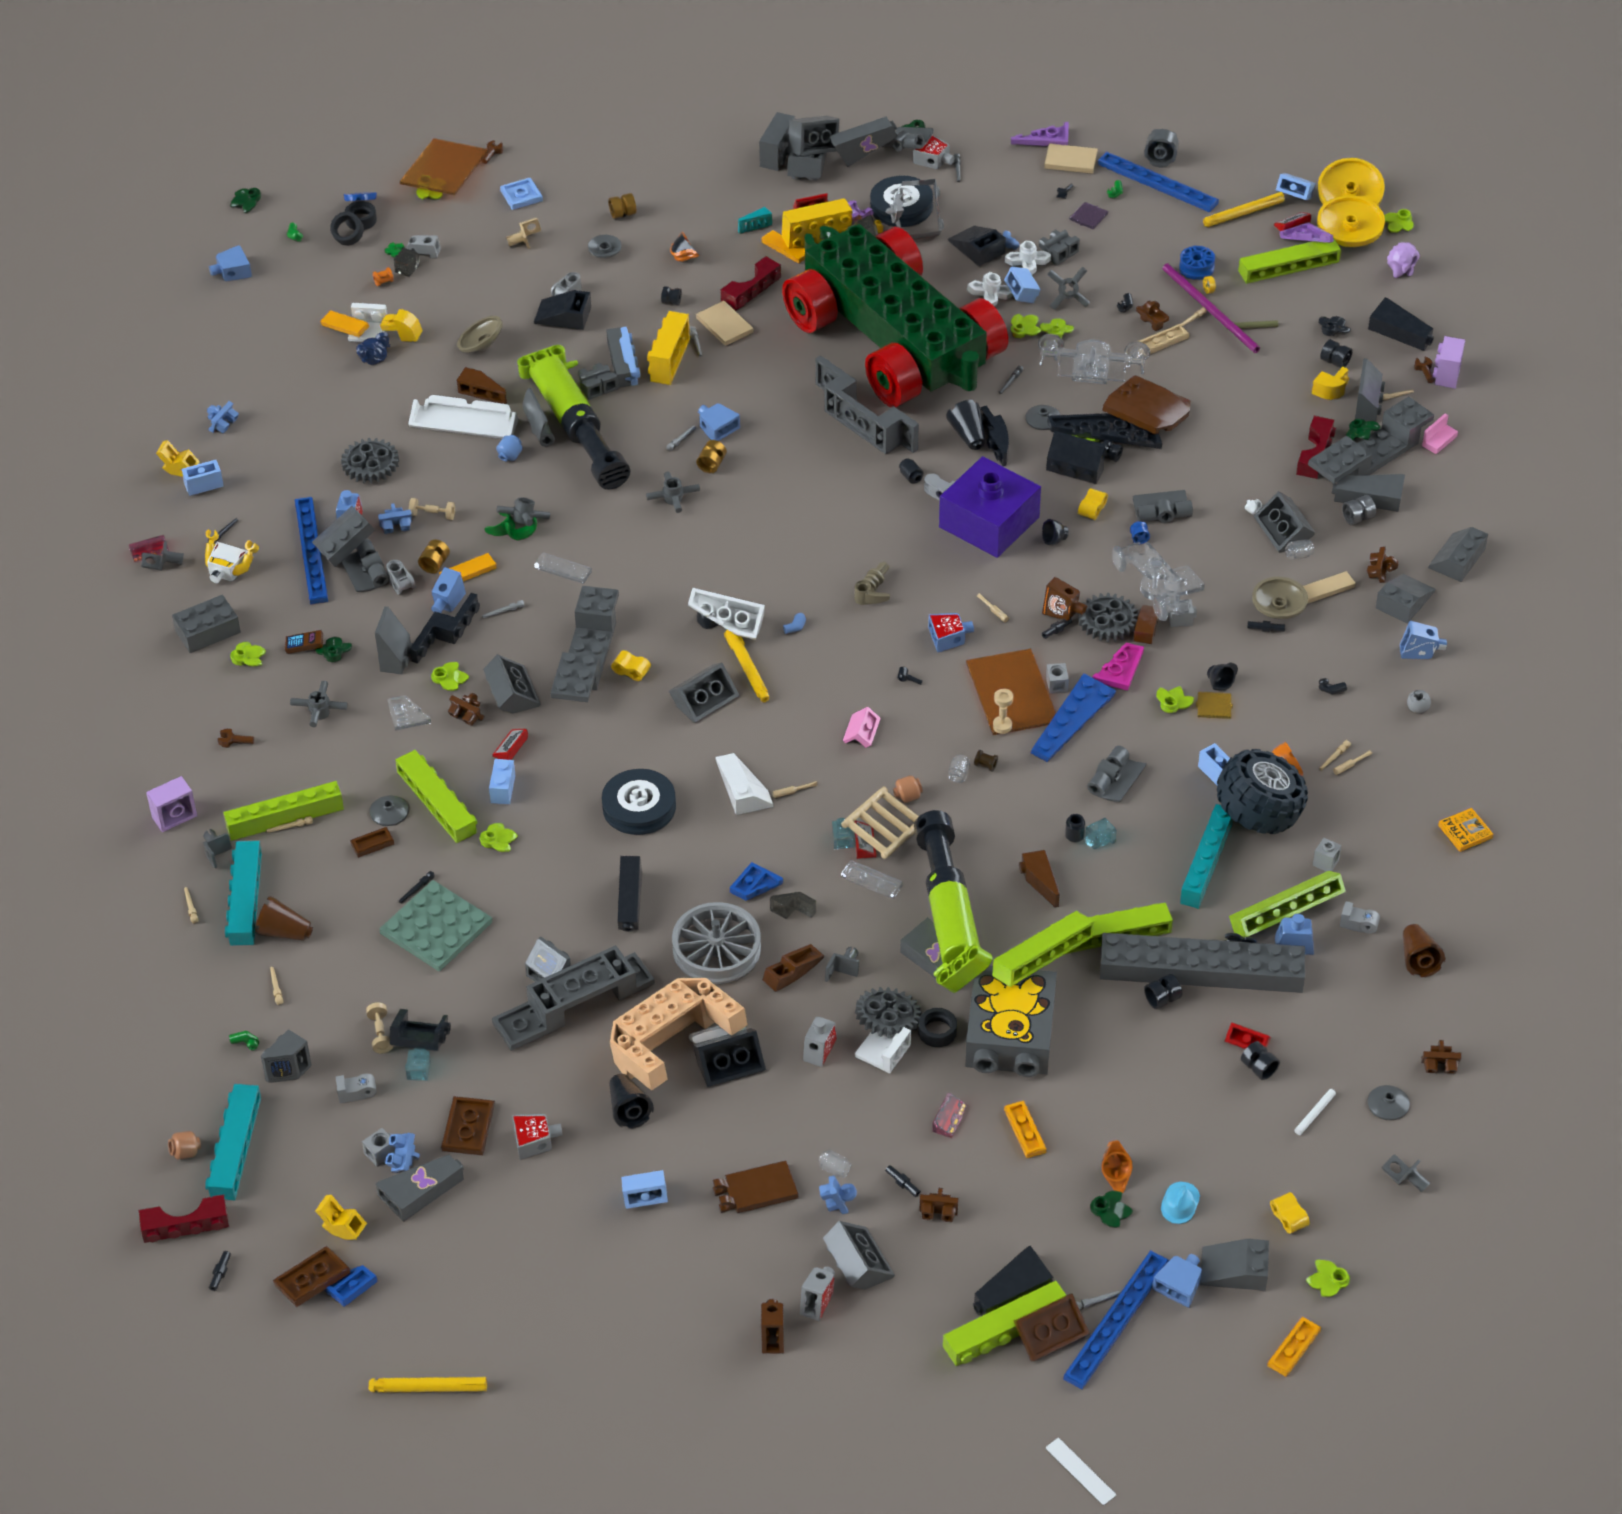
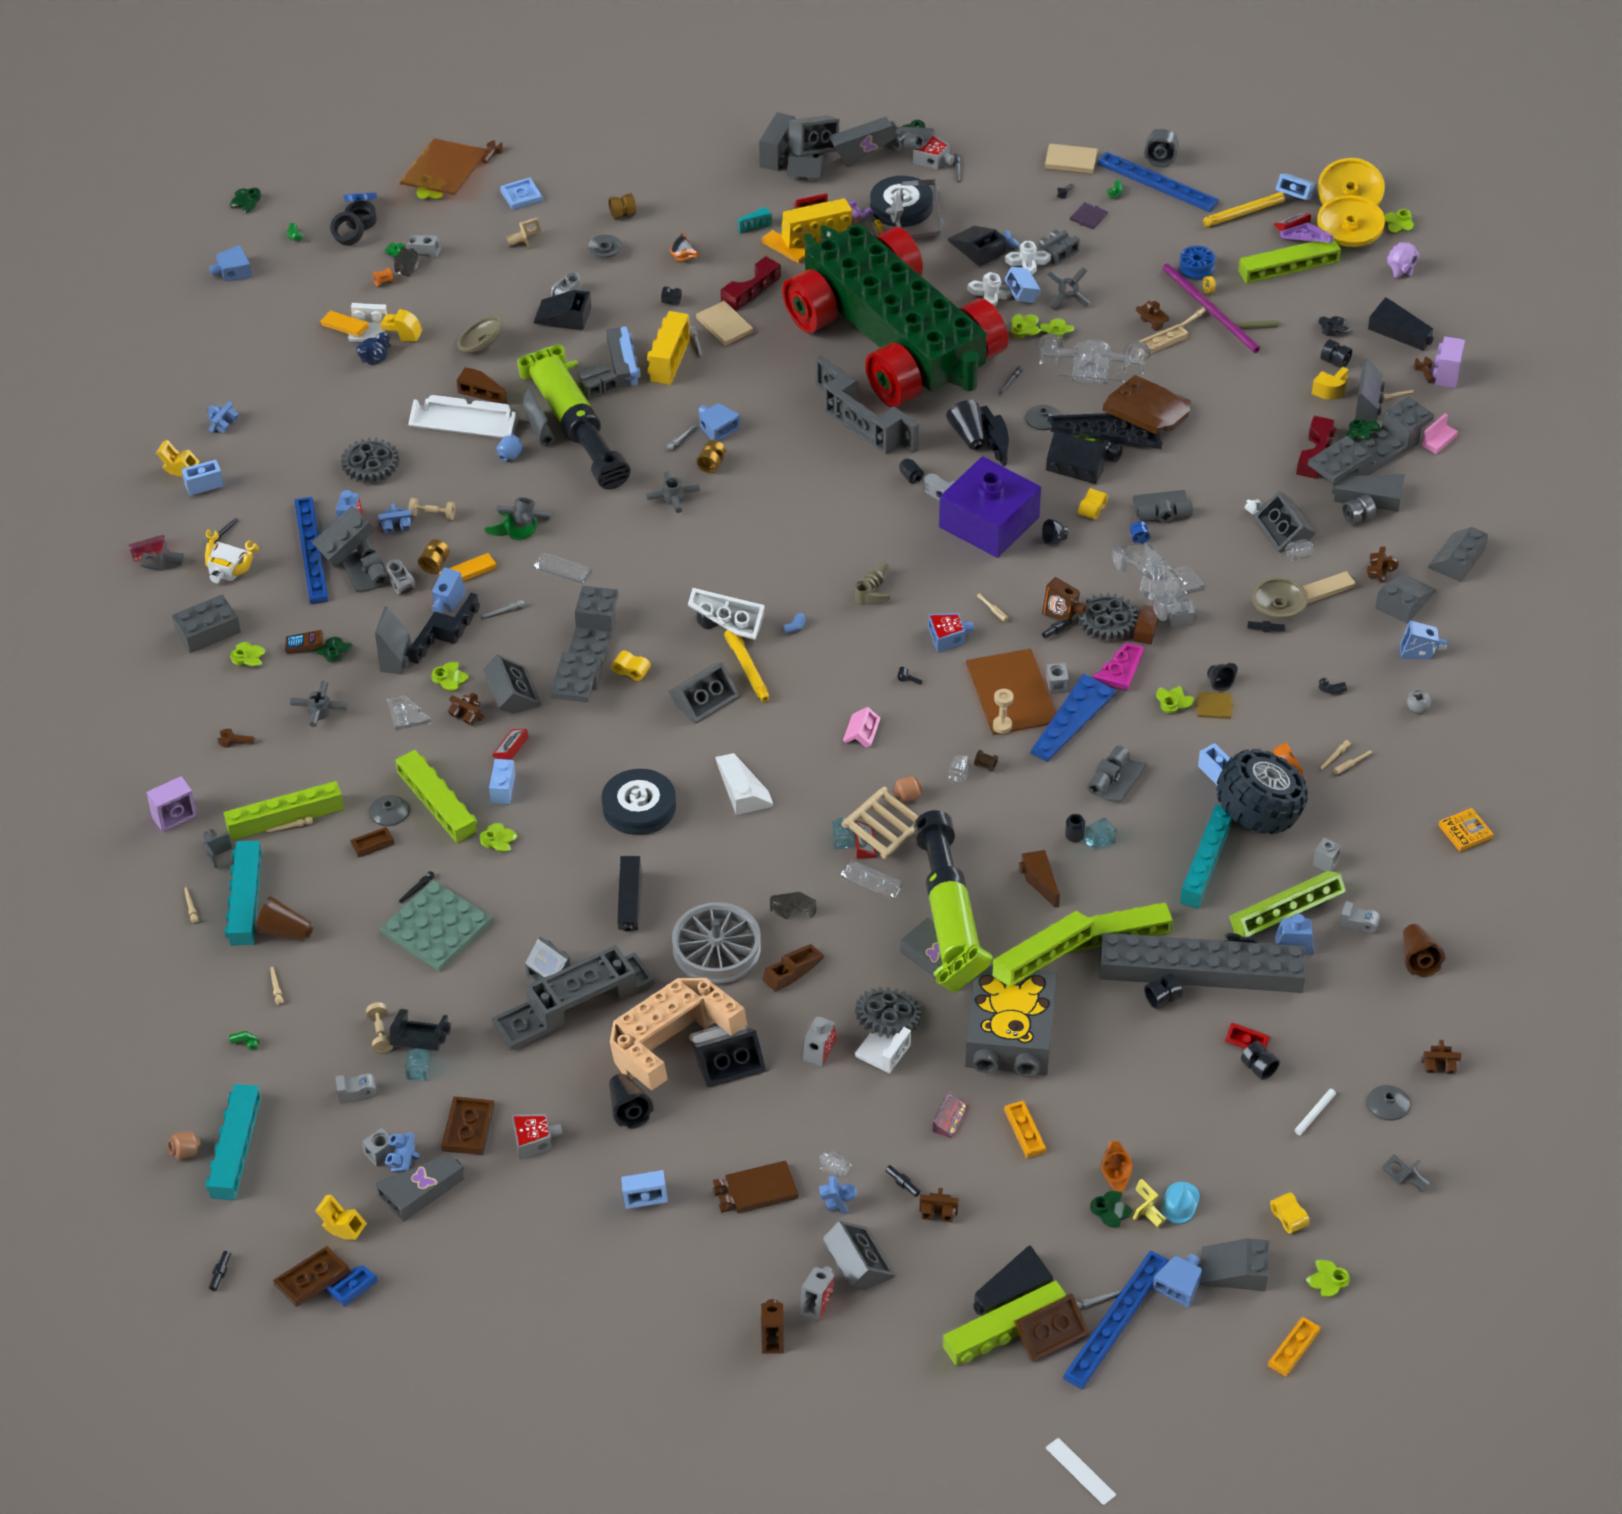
dark red arch [138,1194,229,1243] -> none
dark grey slope [261,1029,312,1083] -> none
yellow piece [368,1377,487,1393] -> none
blue wing [729,862,783,901] -> none
tan piece [772,781,817,798] -> none
dark grey bracket [825,947,859,982] -> none
black tyre [918,1008,957,1047] -> none
medium lavender wing [1011,122,1069,146] -> none
black arm [1117,293,1134,313] -> none
none -> light yellow bracket [1133,1179,1167,1228]

